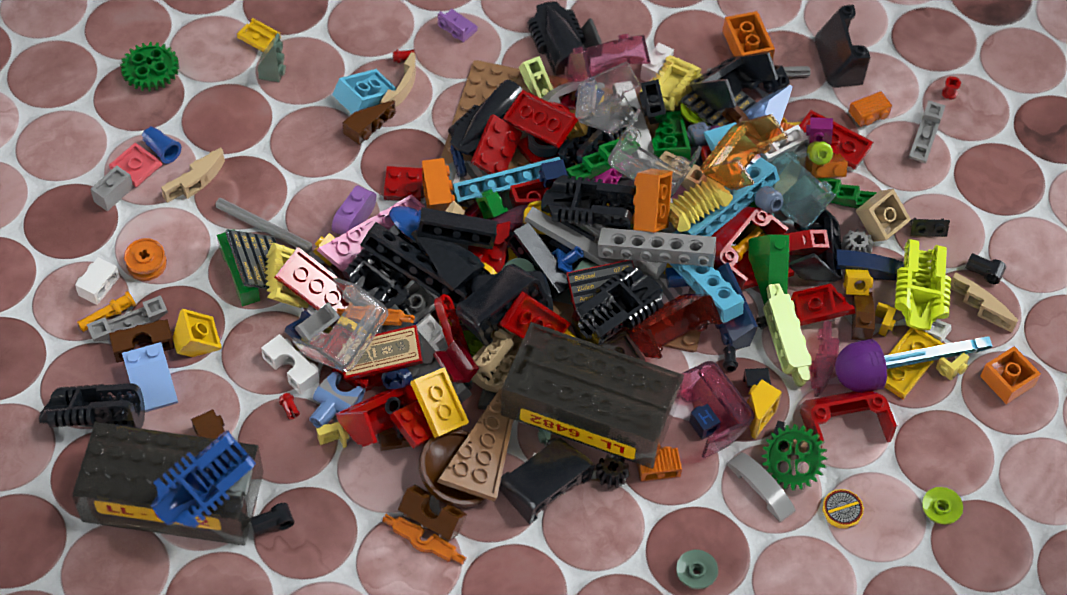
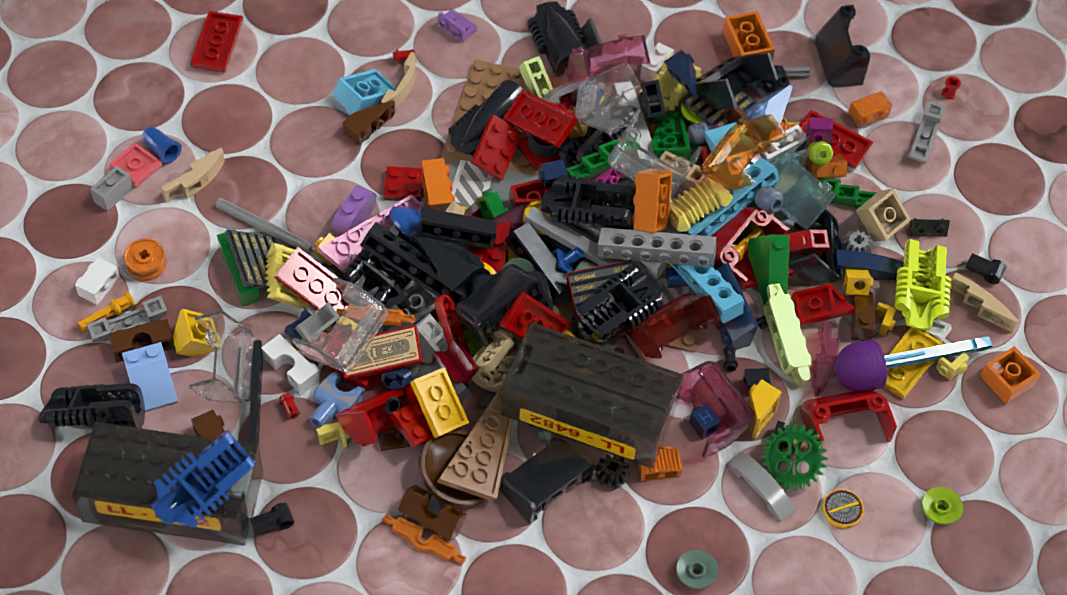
green gear [120,42,180,91] -> none
yellow plate [237,18,281,52] -> none
sand green slope [257,33,286,82] -> none
dark blue axle [450,145,467,177] -> none
medium azure brick [452,157,560,204] -> none
none -> clear windscreen [189,310,255,403]
none -> red plate [190,11,243,73]
none -> black tile [248,340,263,454]
none -> dark blue slope [664,50,697,96]

